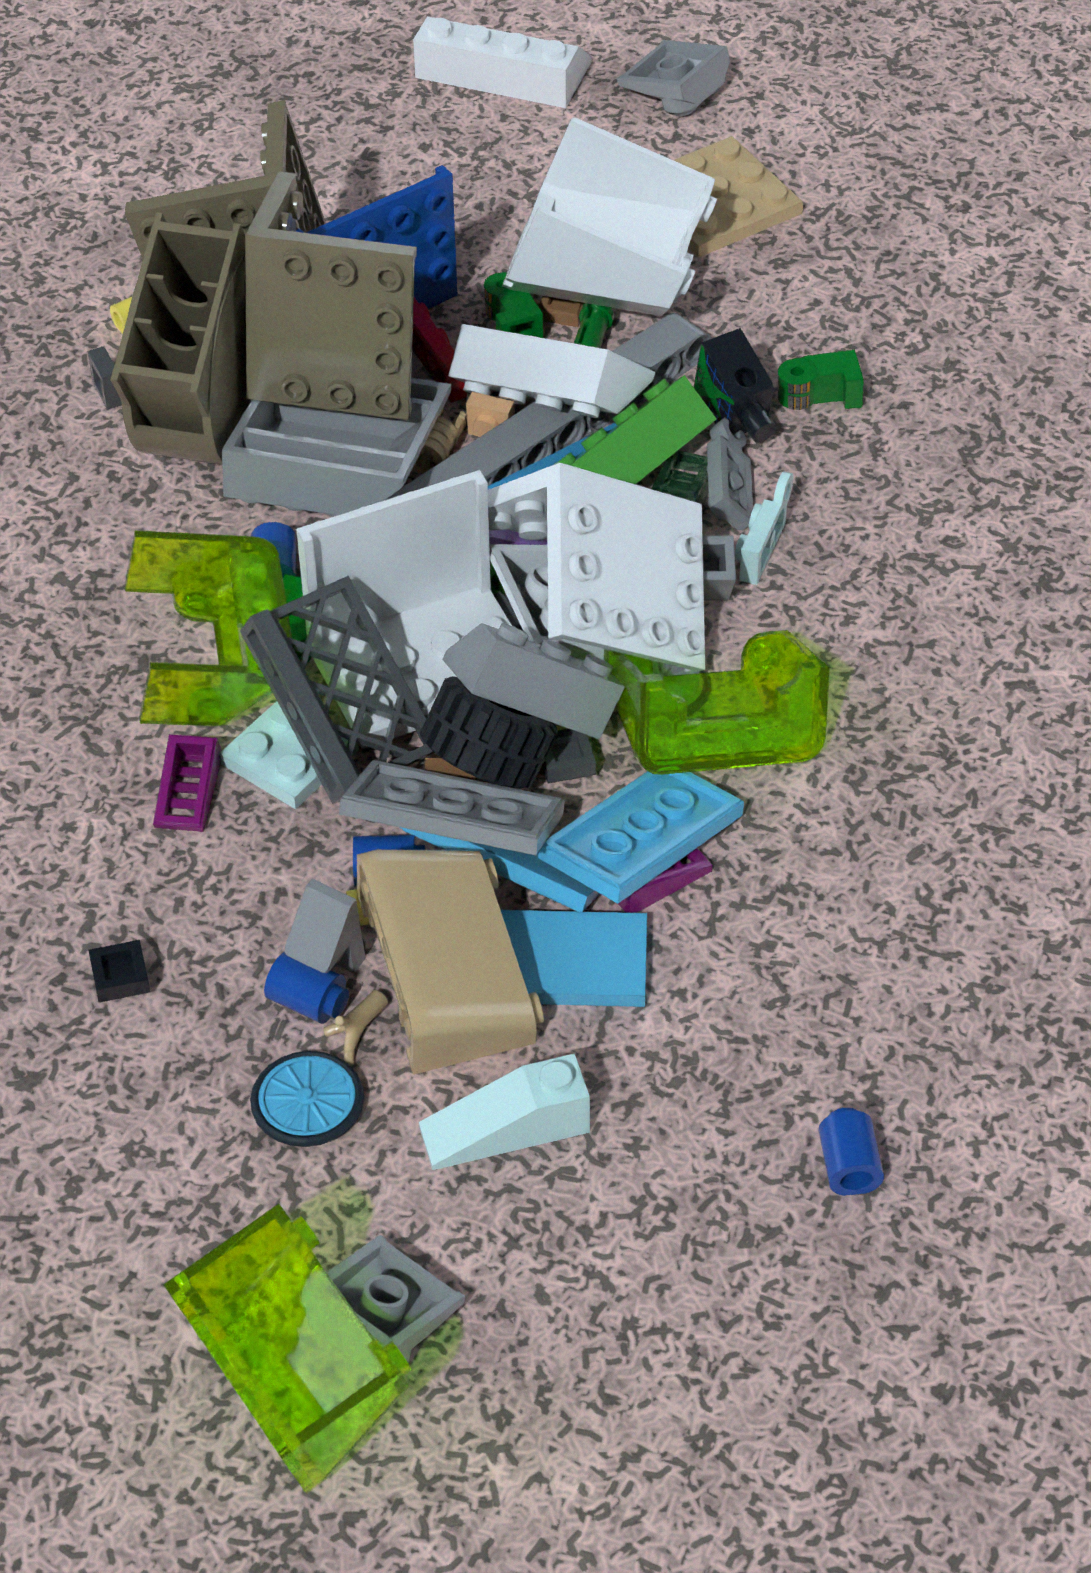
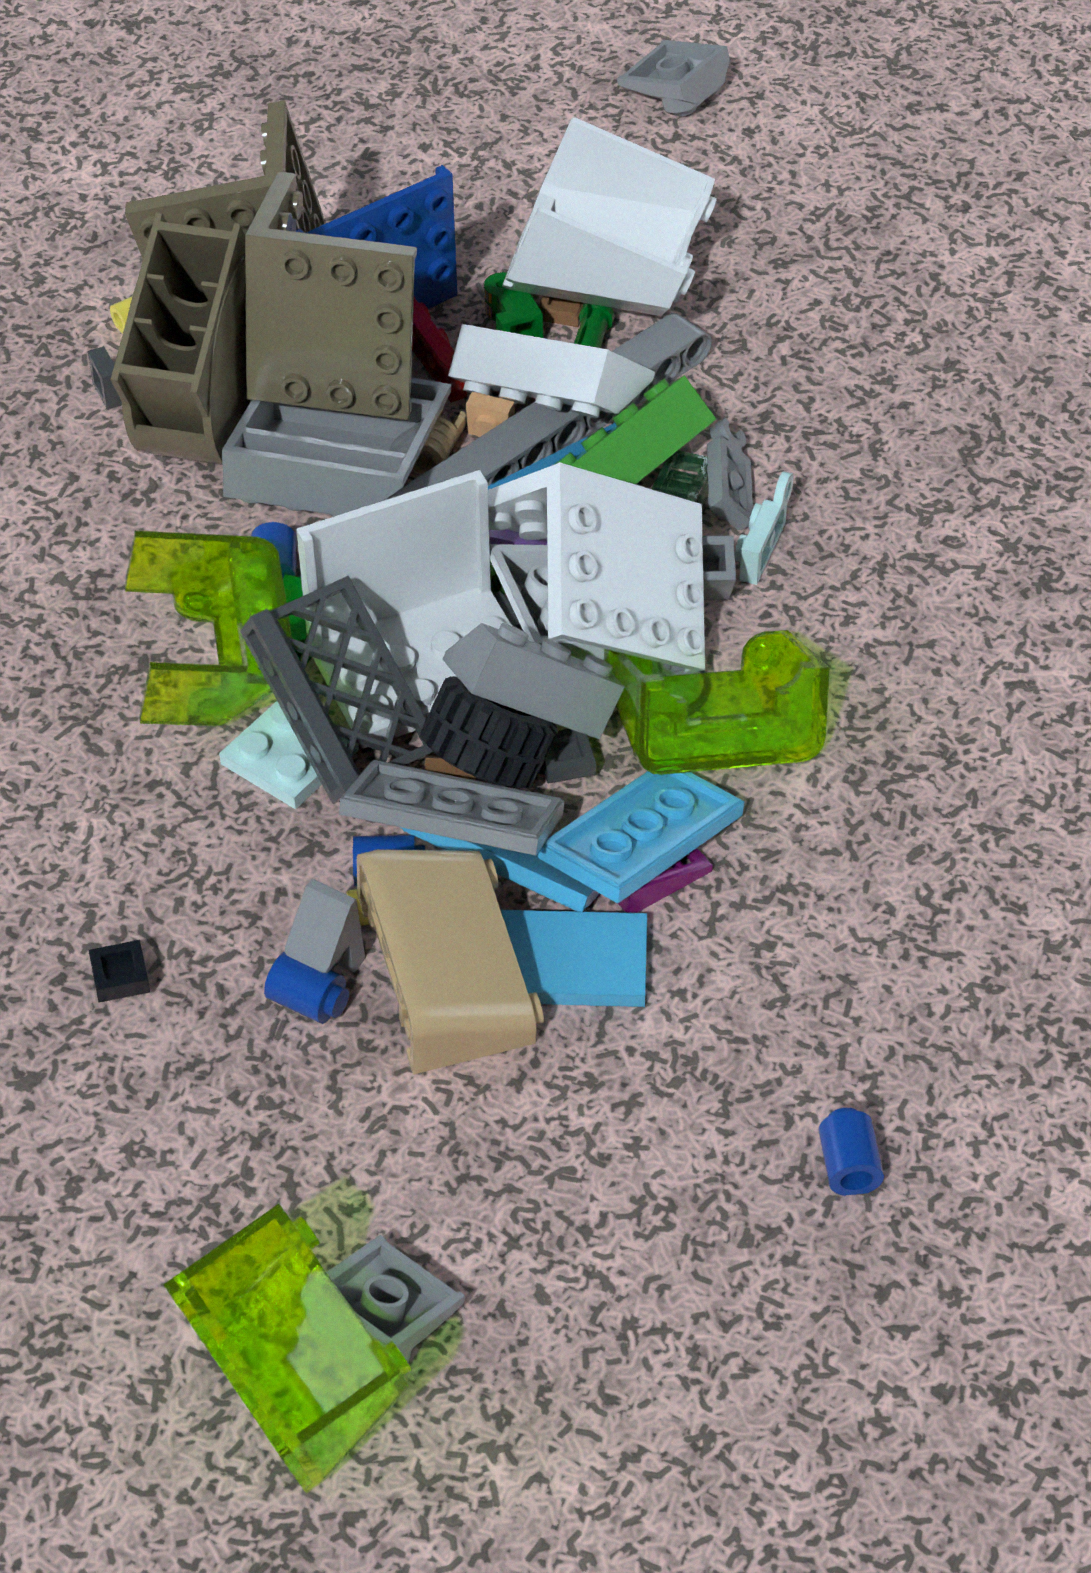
magenta slope [153,734,222,832] -> none
medium azure wheel [250,1051,364,1147] -> none
tan bar [323,990,388,1066] -> none
white slope [413,16,592,108] -> none
light aqua slope [419,1053,590,1170] -> none
tan plate [673,136,803,258] -> none
black torso [694,328,776,443] -> none
green leg [778,349,864,410] -> none

